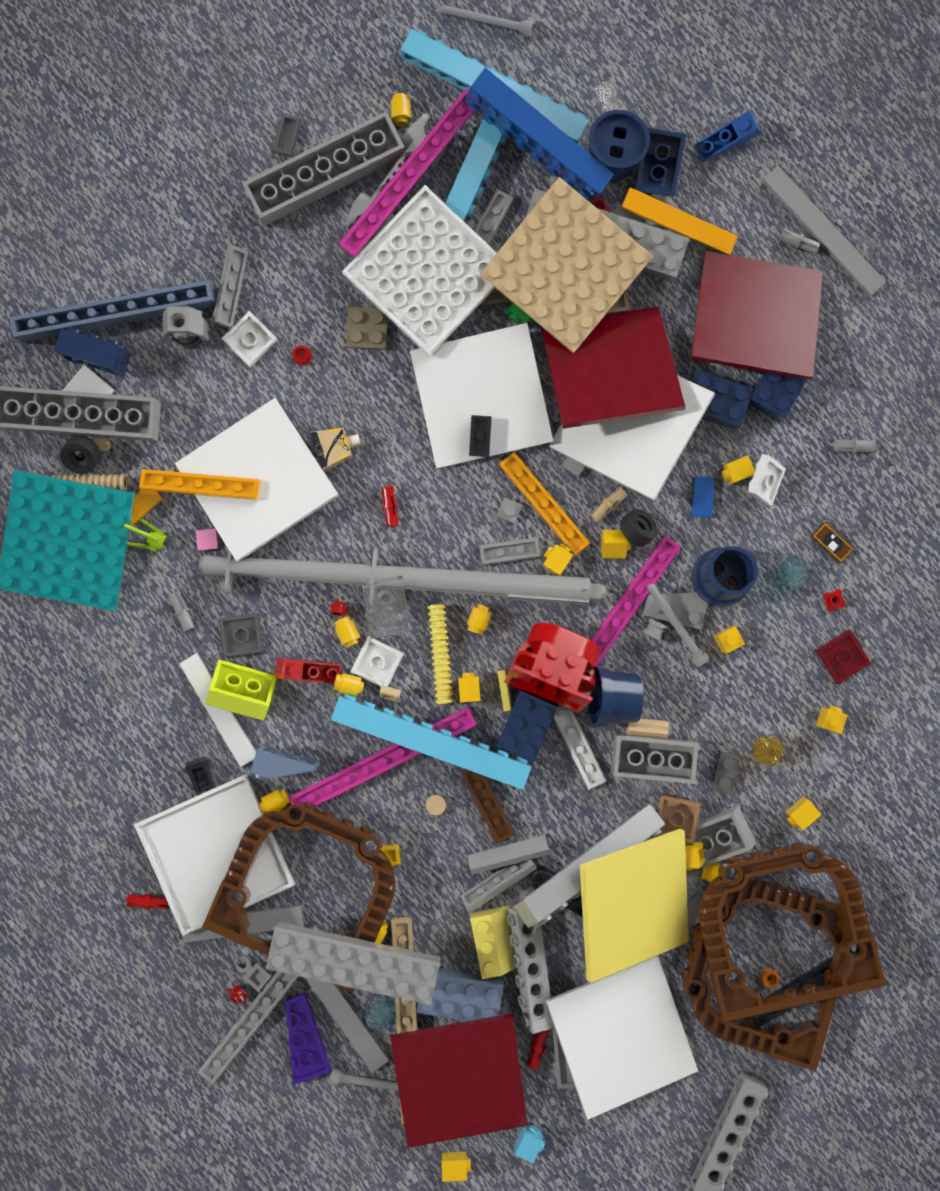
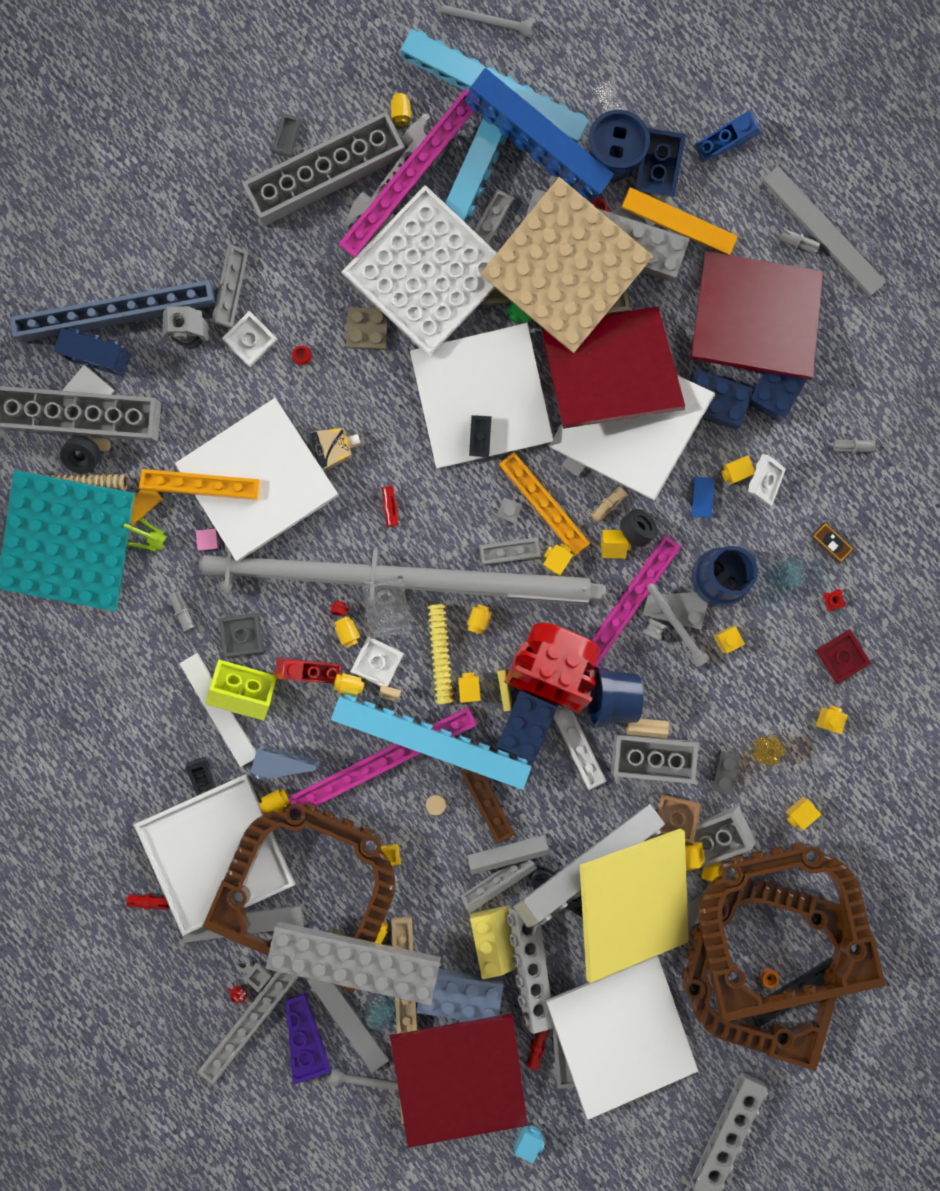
yellow brick [442,1152,471,1182] -> none

